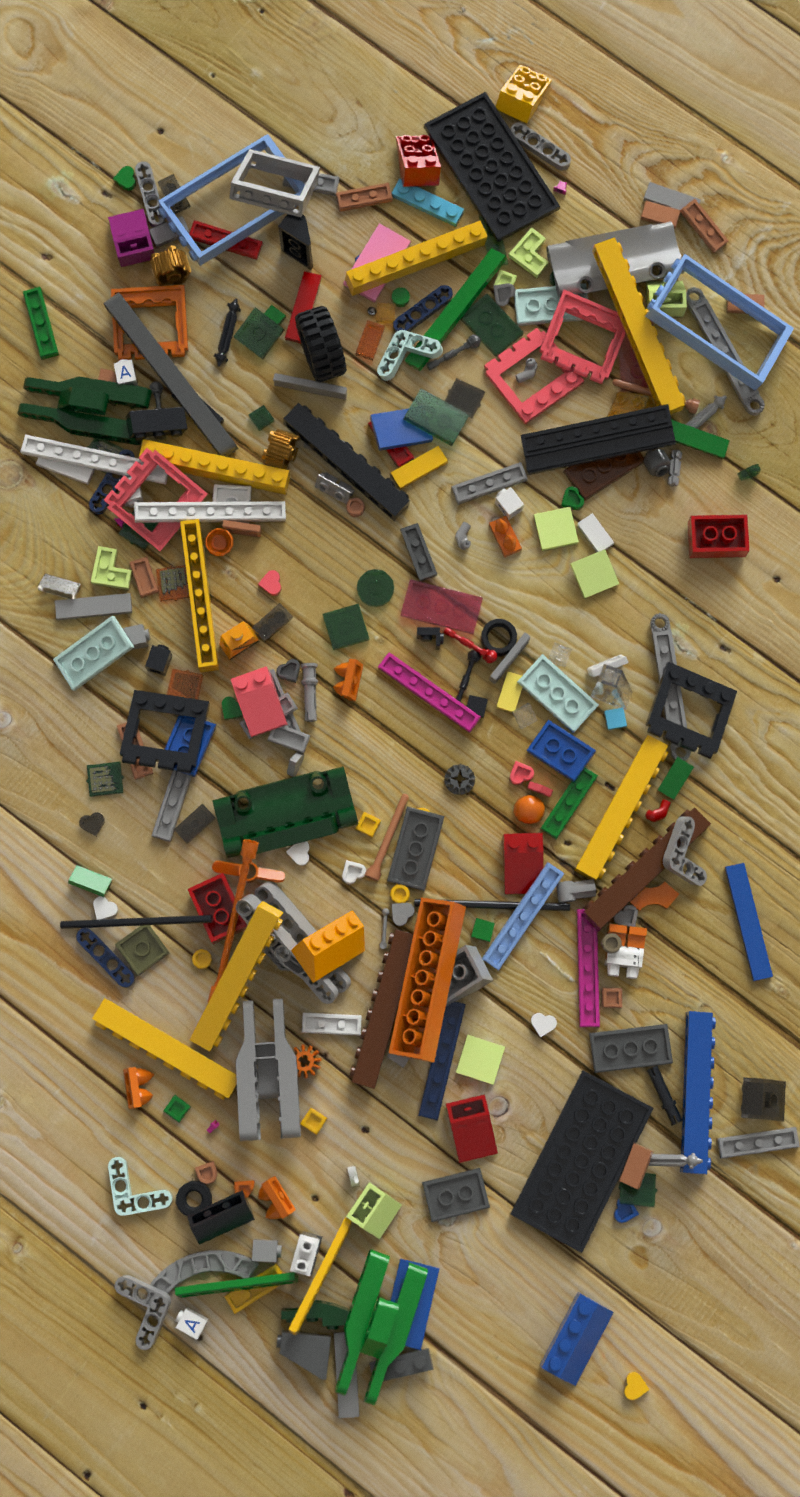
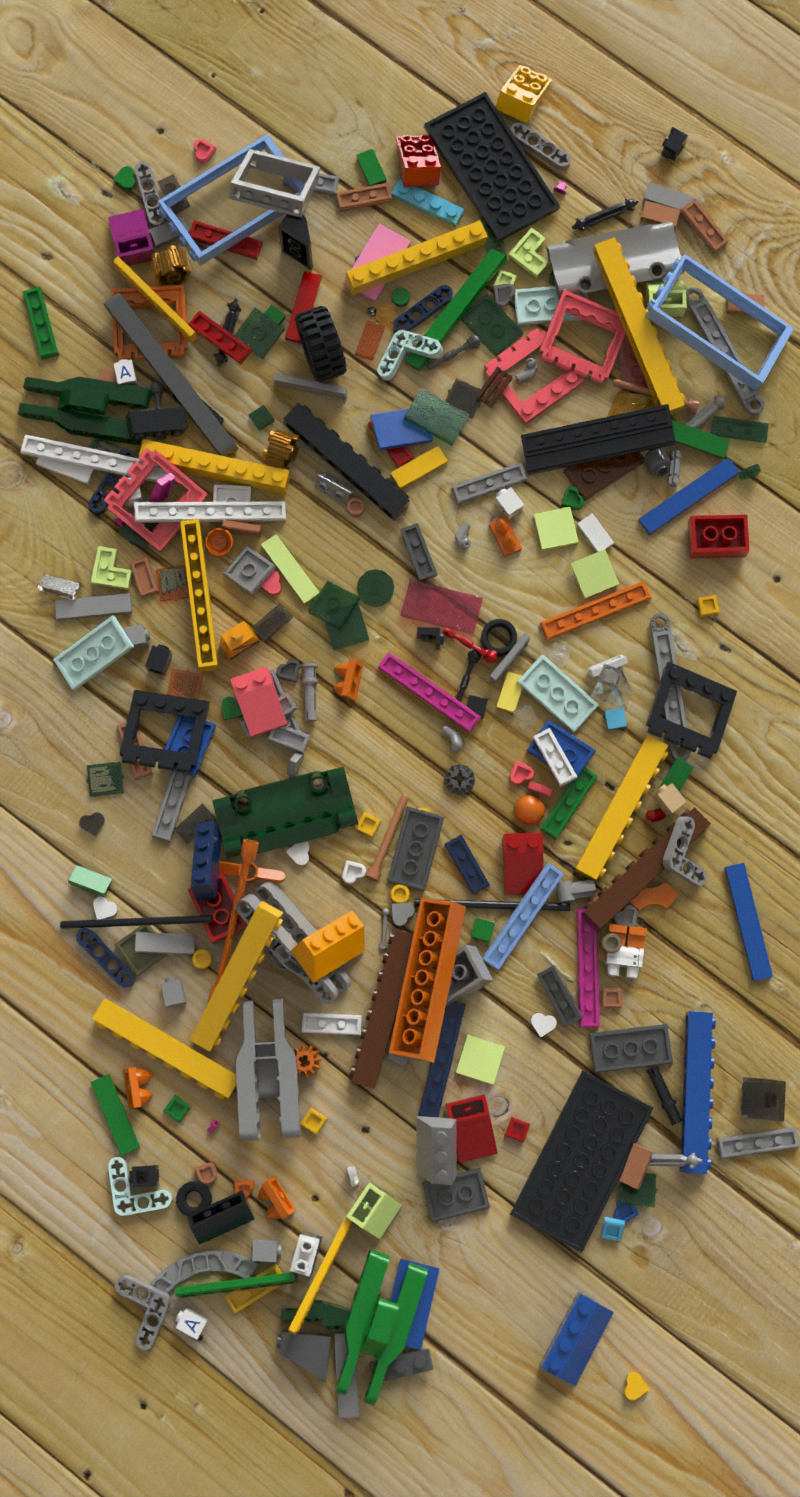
none -> green tile [91,1074,140,1156]
none -> yellow tile [113,256,197,343]
none -> black brick [129,1165,159,1187]
none -> light grey tile [134,932,195,955]
none -> dark pink tile [149,473,175,502]
none -> light grey brick [161,977,187,1008]
none -> red tile [188,311,252,365]
none -> dark blue brick [191,821,221,900]
none -> coral tile [194,139,216,164]
none -> light grey tile [224,546,276,596]
none -> yellowish green tile [261,534,320,605]
none -> clear green tile [308,581,360,629]
none -> green tile [356,149,387,186]
none -> light grey slope [416,1116,457,1185]
none -> light grey arm [441,725,463,752]
none -> dark blue tile [444,835,490,895]
none -> reddish brown tile [476,366,513,408]
none -> red tile [504,1117,530,1143]
none -> white tile [533,728,577,787]
none -> dark grey plate [537,965,583,1027]
none -> orange tile [540,581,652,641]
none -> black wheel [572,198,639,231]
none -> medium azure tile [601,1217,625,1242]
none -> blue tile [638,457,739,535]
none -> tan brick [653,783,687,816]
none -> black brick [661,127,688,161]
none -> yellow tile [697,595,720,618]
none -> clear green tile [711,416,769,443]

